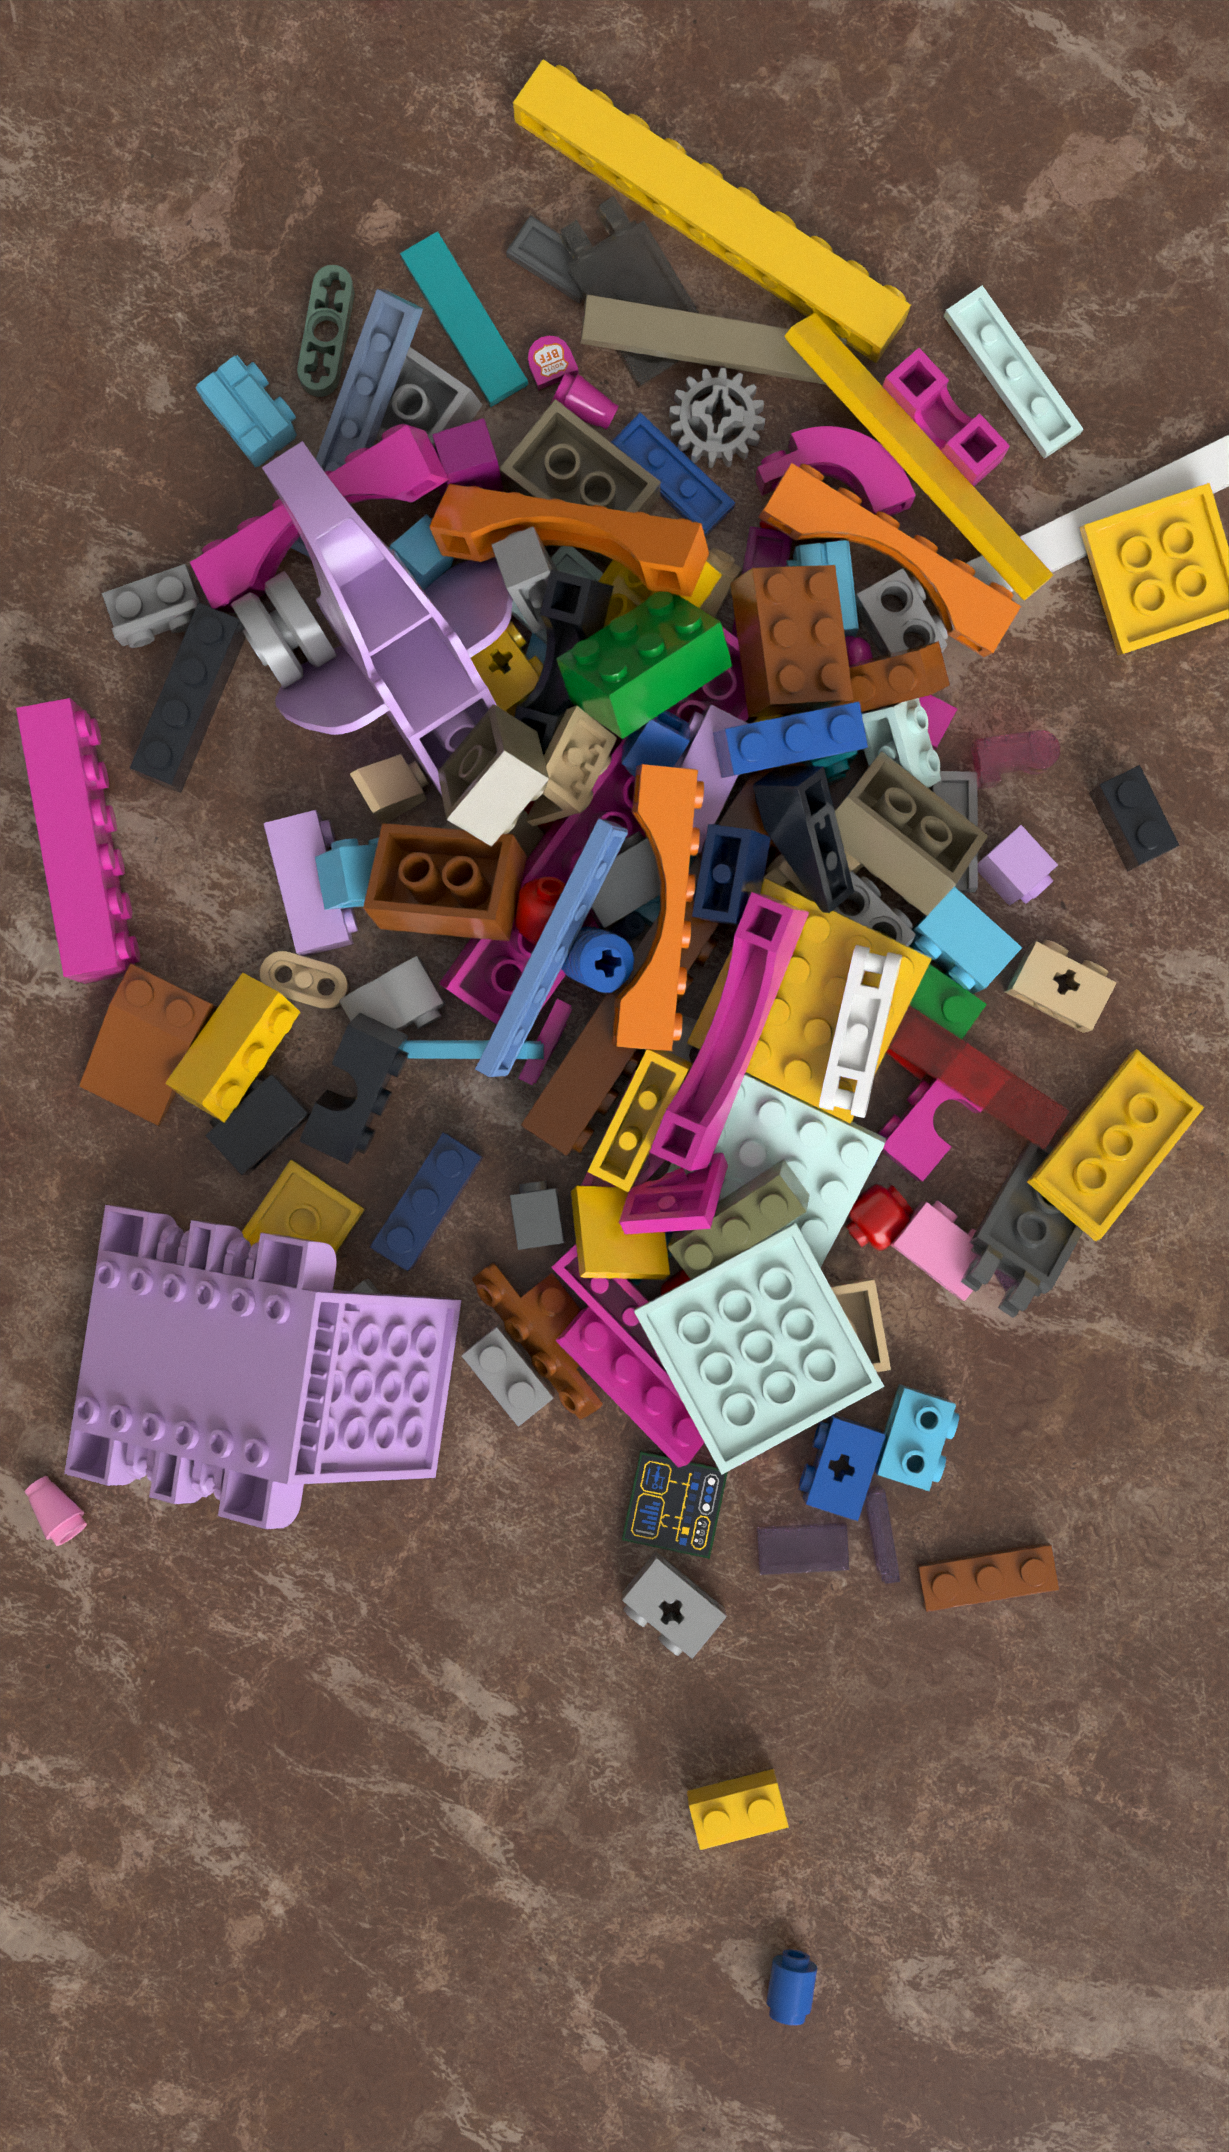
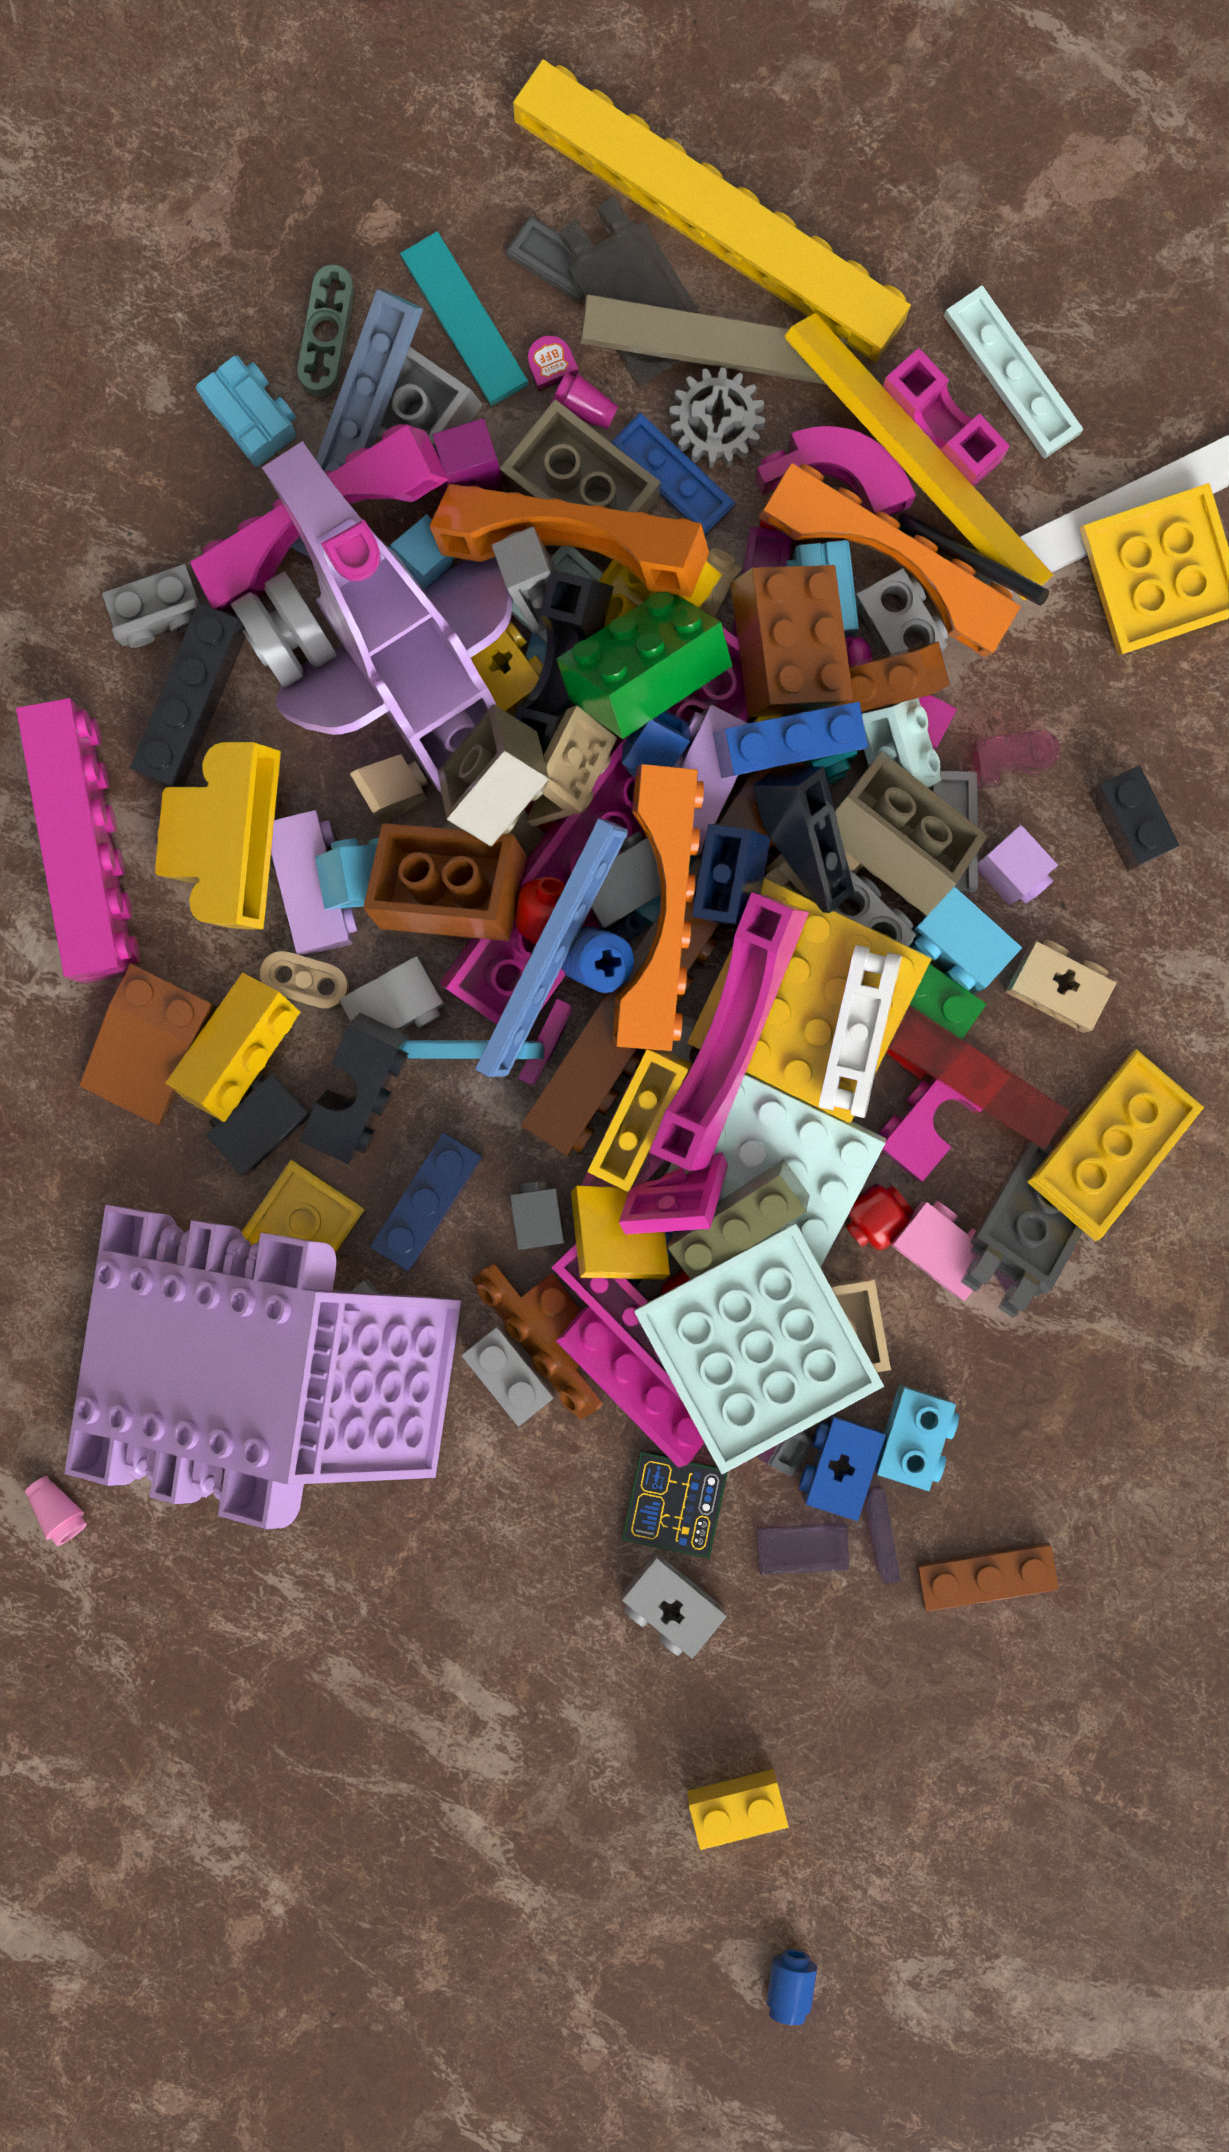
none -> yellow brick [155,742,281,930]
none -> dark pink tile [321,520,381,581]
none -> dark grey tile [757,1431,814,1477]
none -> black bar [898,513,1049,606]

